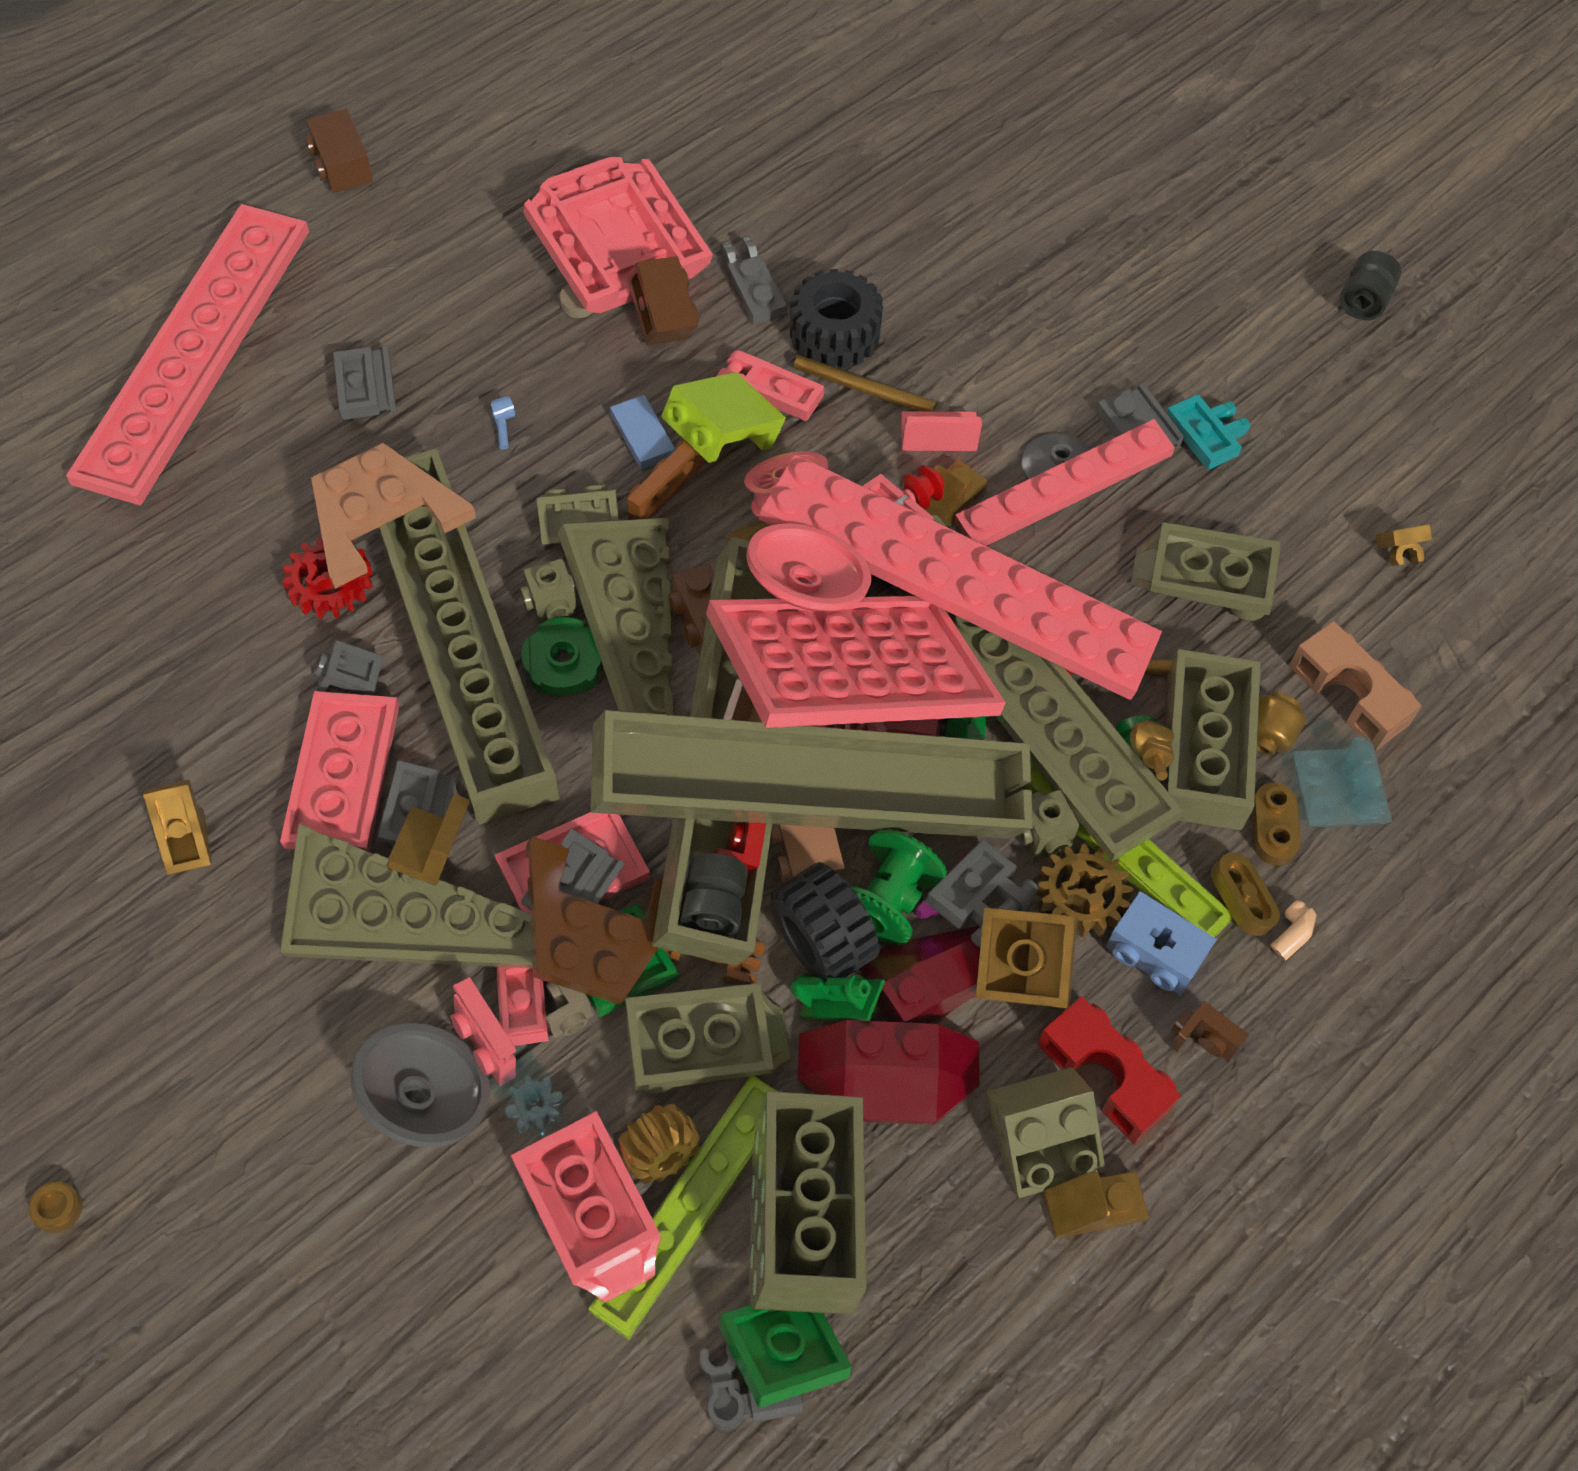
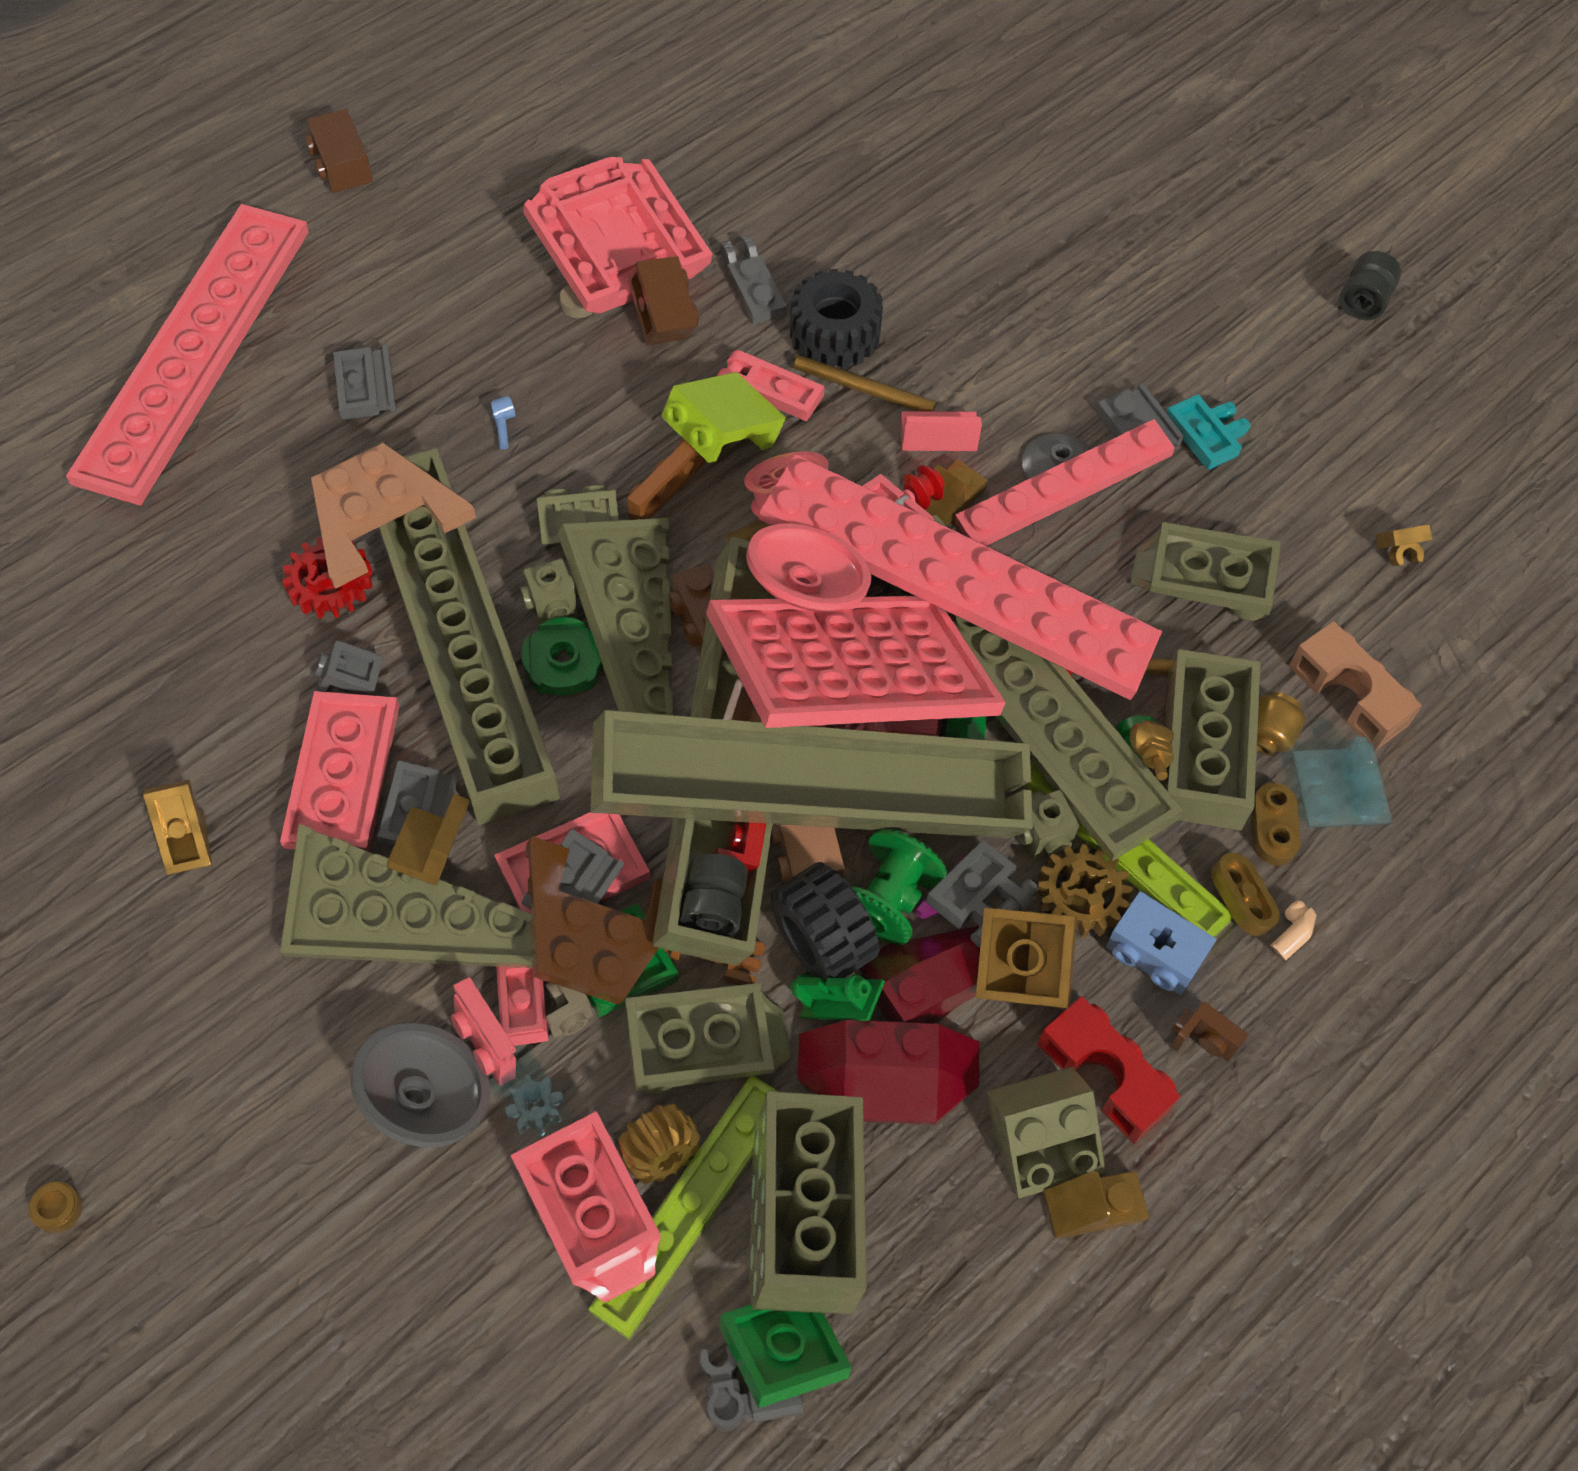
medium blue tile [610,395,675,470] -> none

